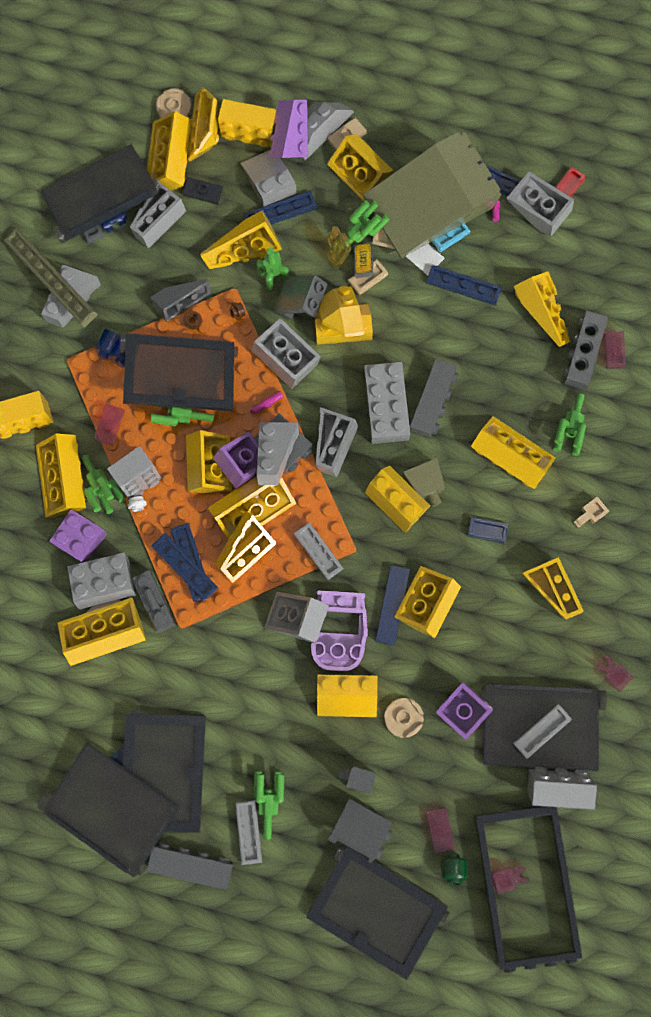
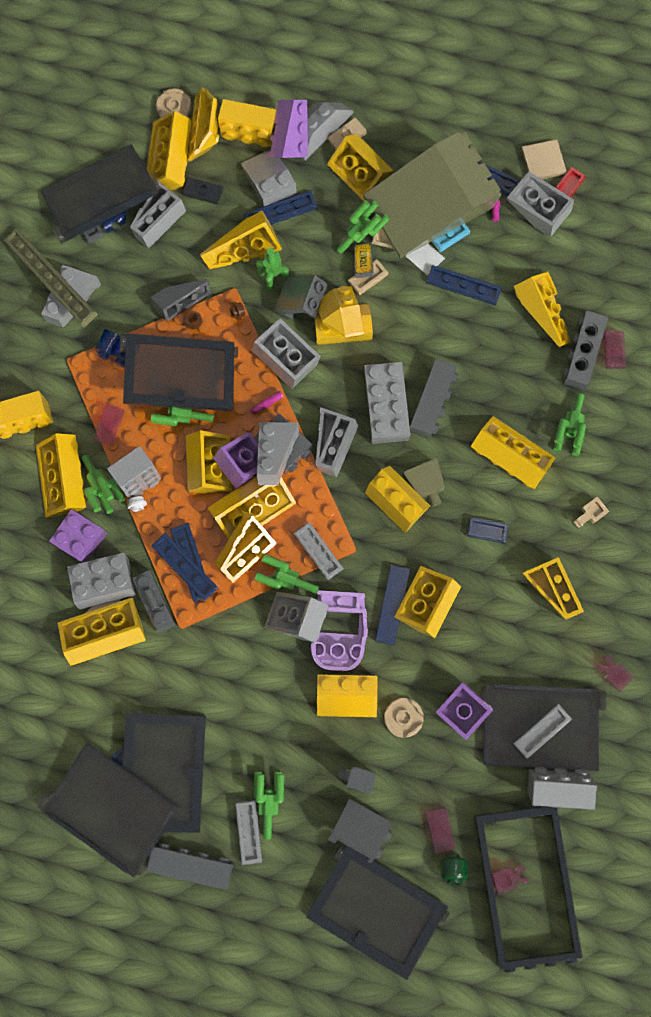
clear yellow hinge [327,226,351,268] -> none
none -> bright green plant [255,554,319,594]
none -> tan tile [522,139,567,179]

